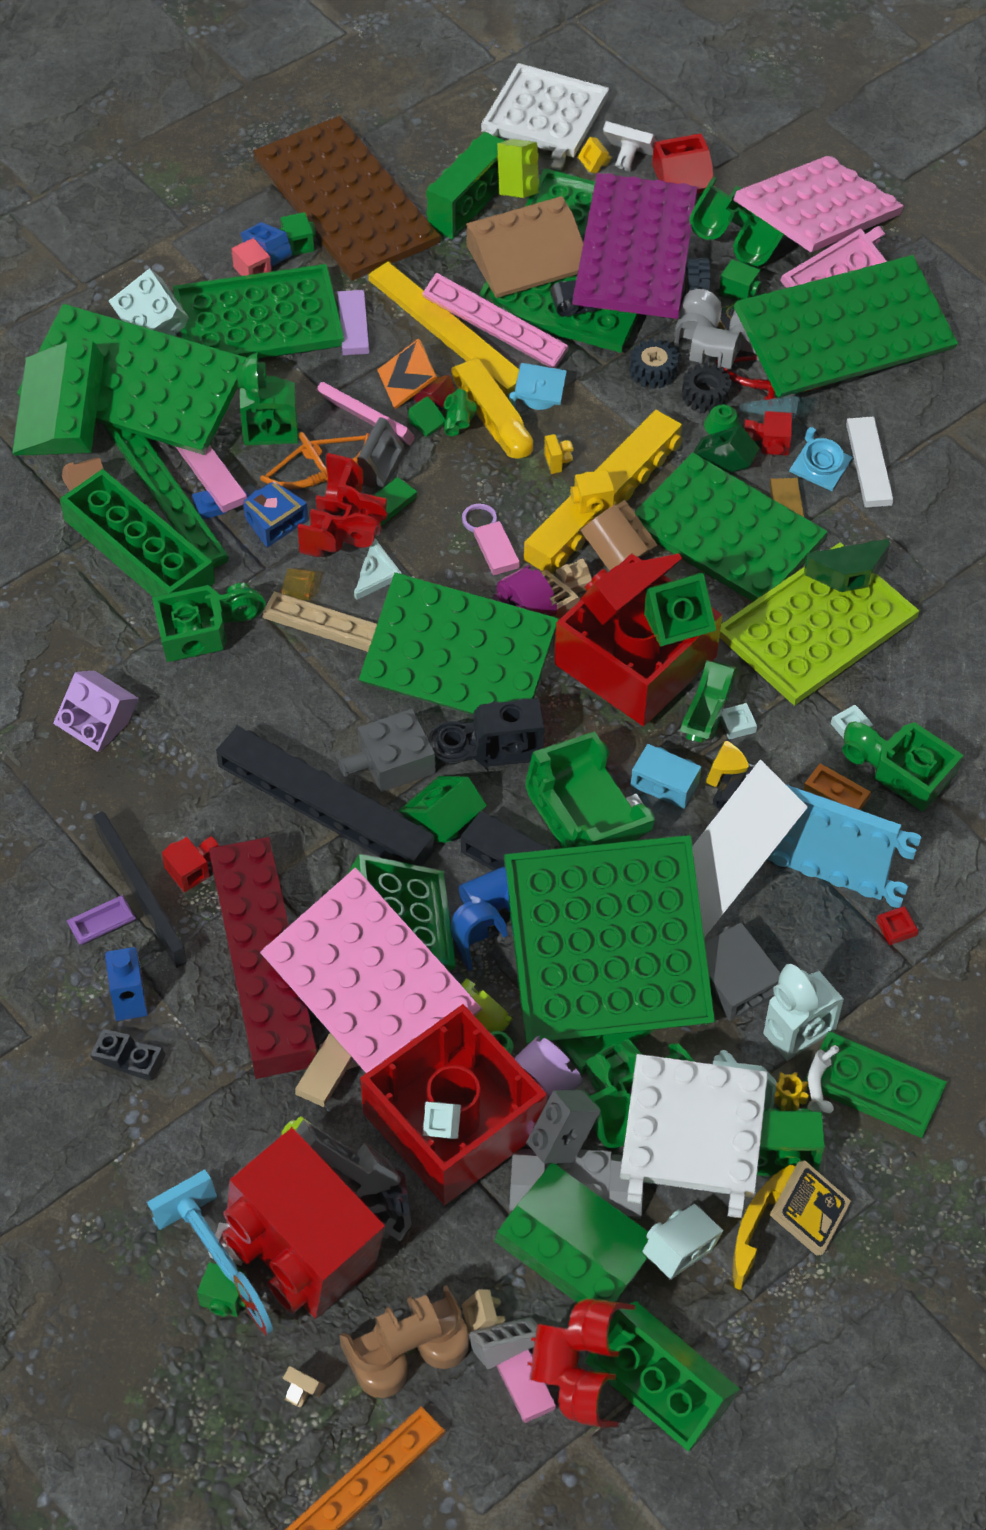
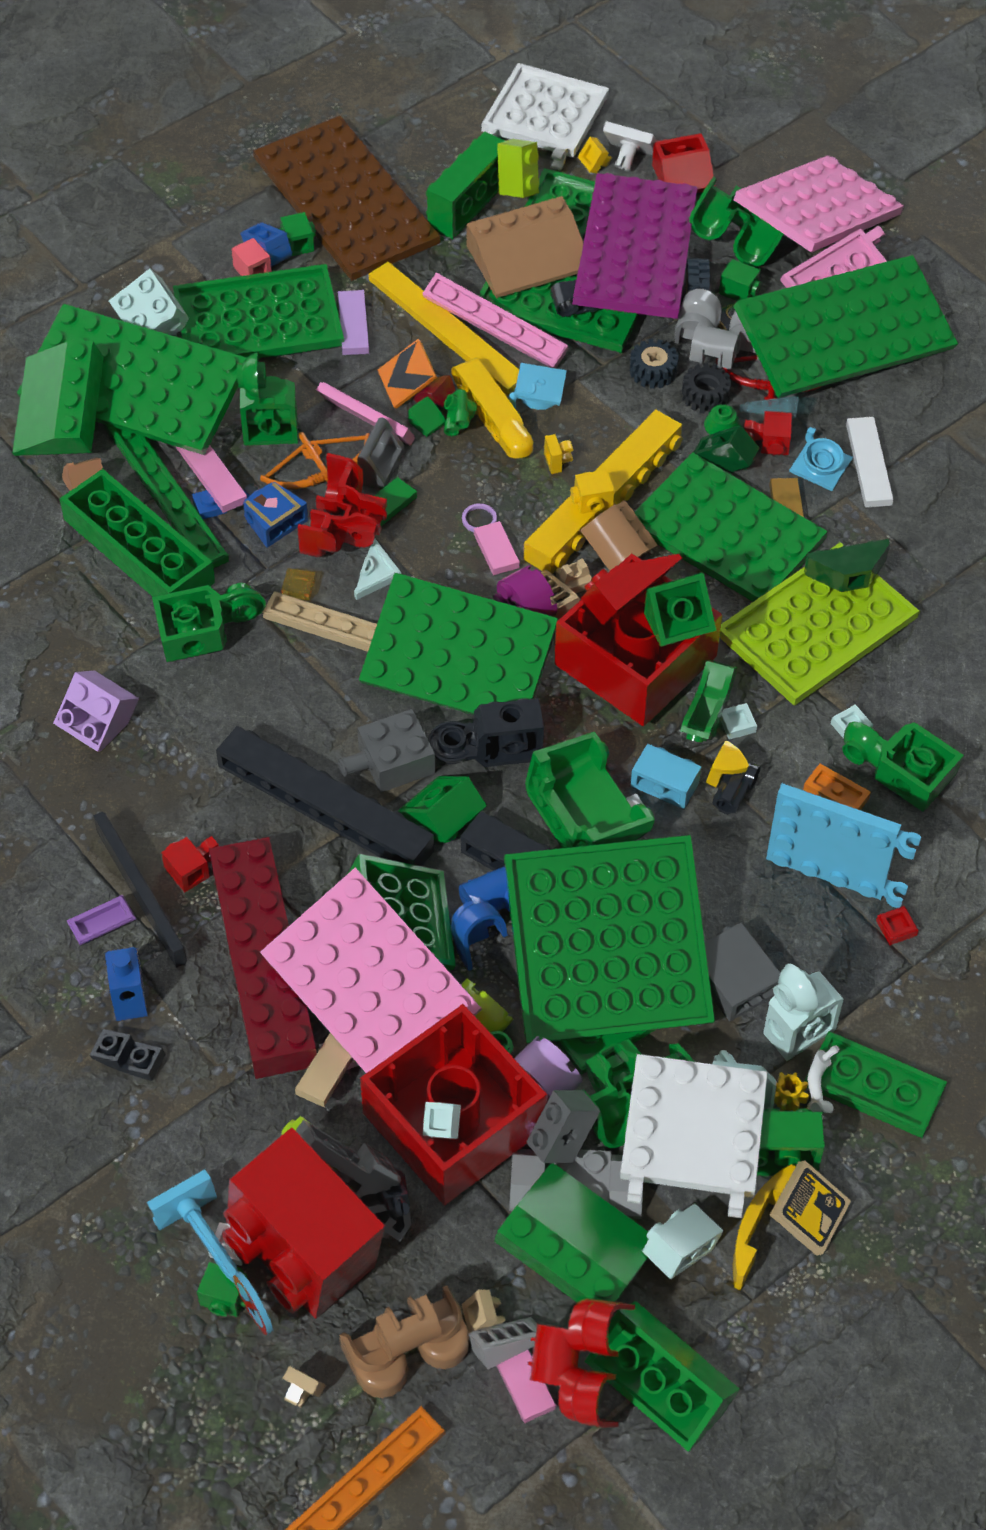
white sticker [692,759,808,937] -> none

